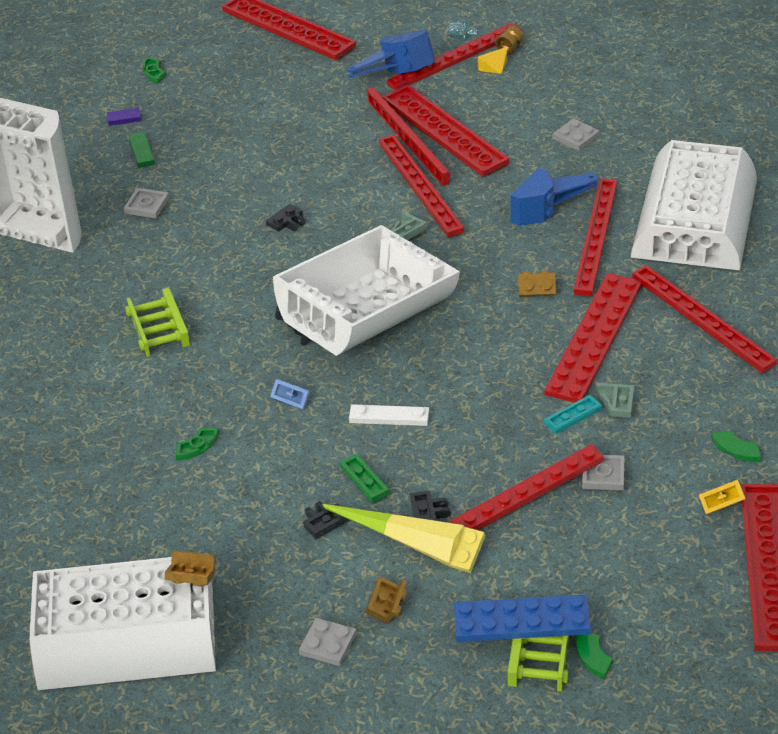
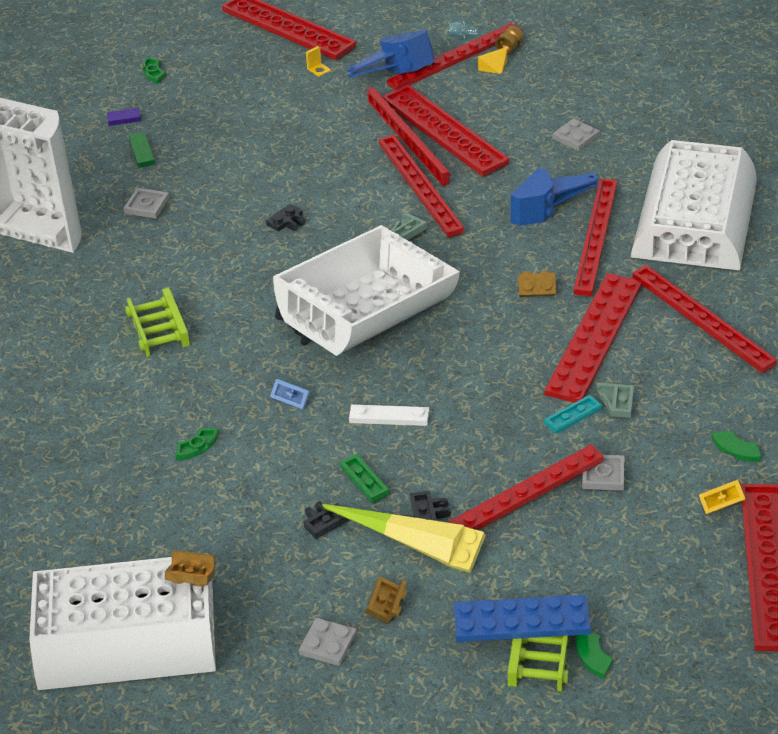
none -> yellow bracket [306,46,331,77]

